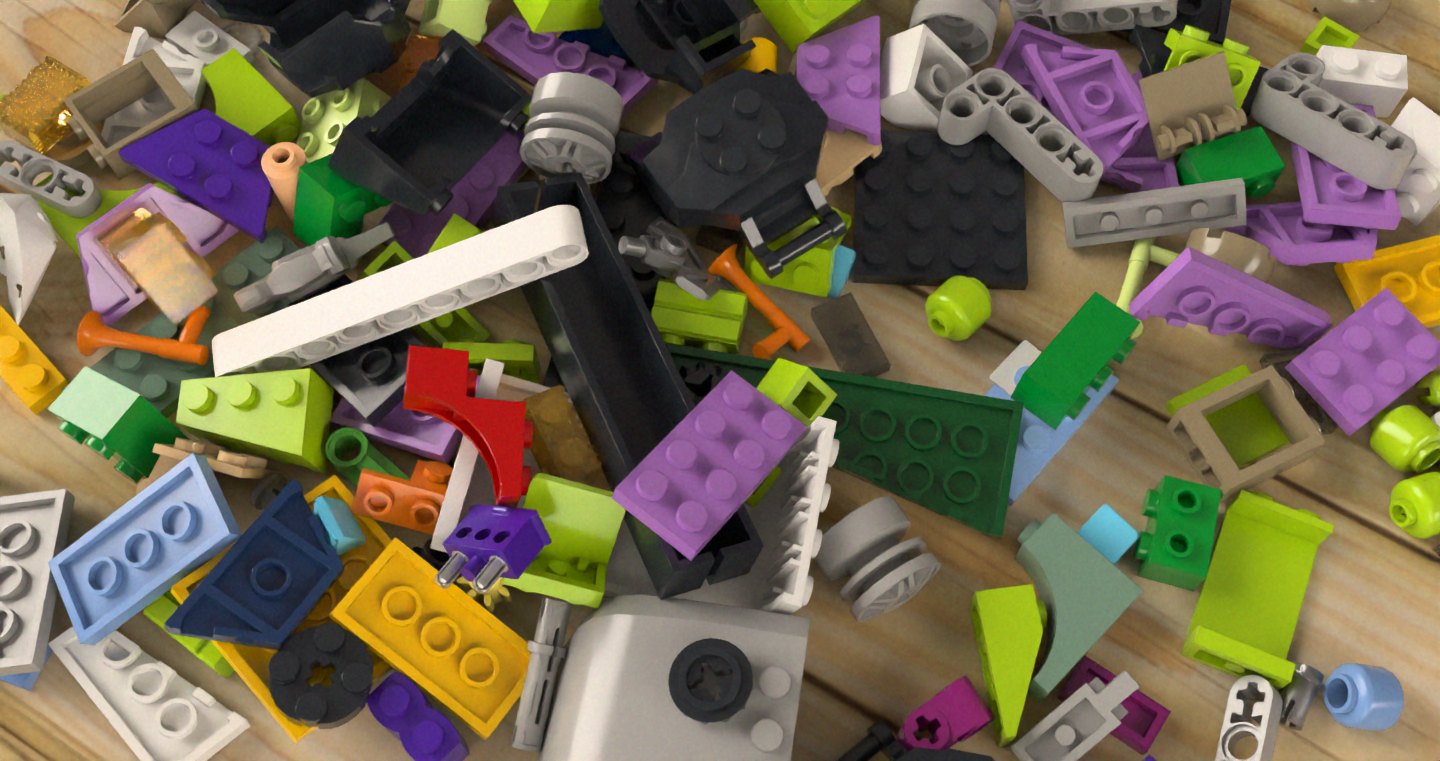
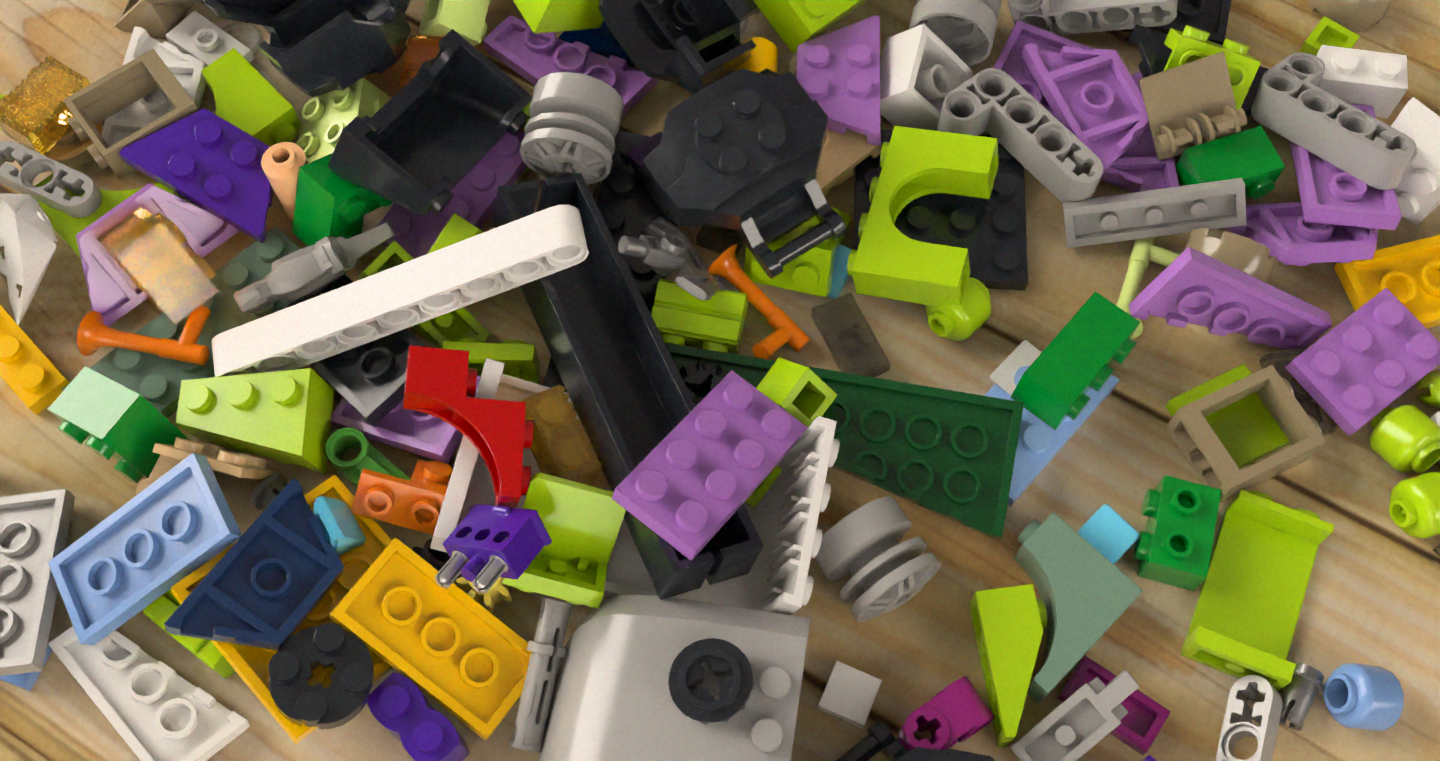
none -> white tile [818,661,882,728]
none -> lime arch [847,126,999,307]

